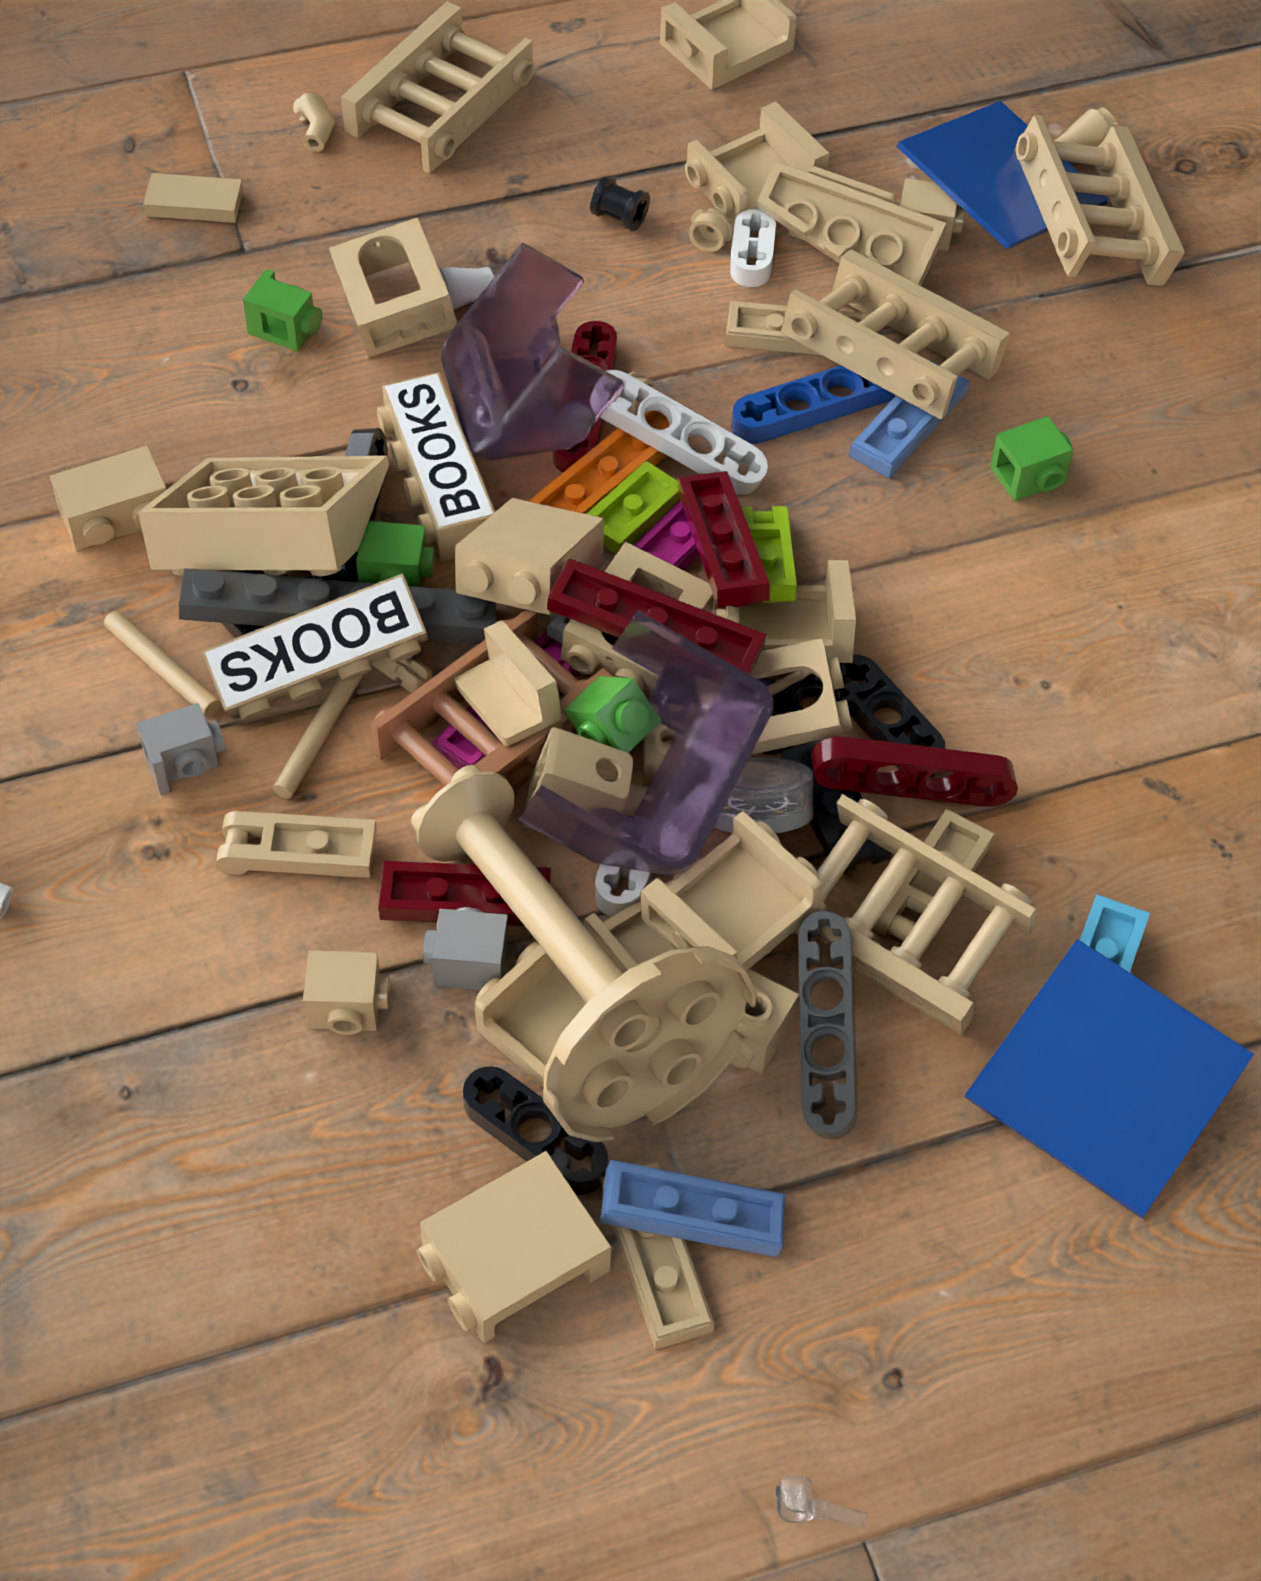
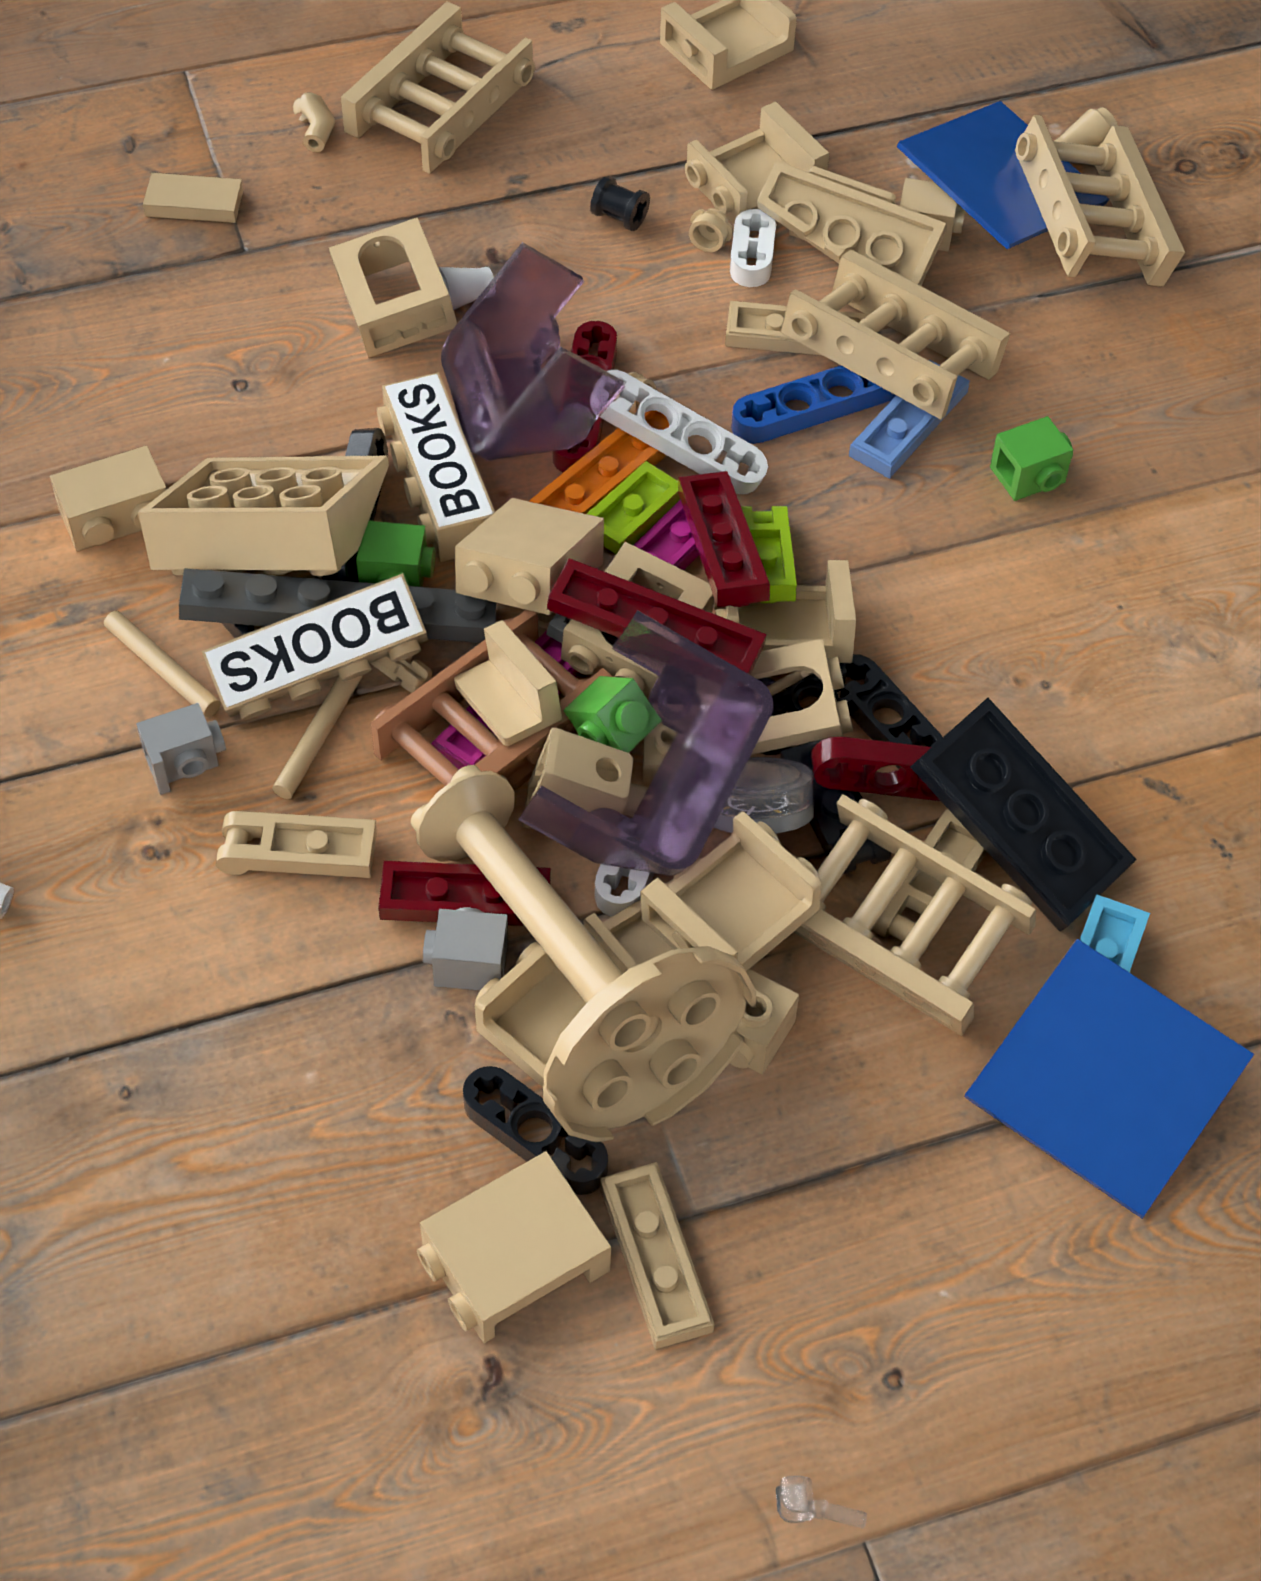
bright green brick [243,269,322,351] -> none
tan brick [303,950,390,1035] -> none
medium blue tile [600,1160,786,1257] -> none
dark grey beam [798,910,858,1139] -> none
none -> black tile [910,697,1137,932]

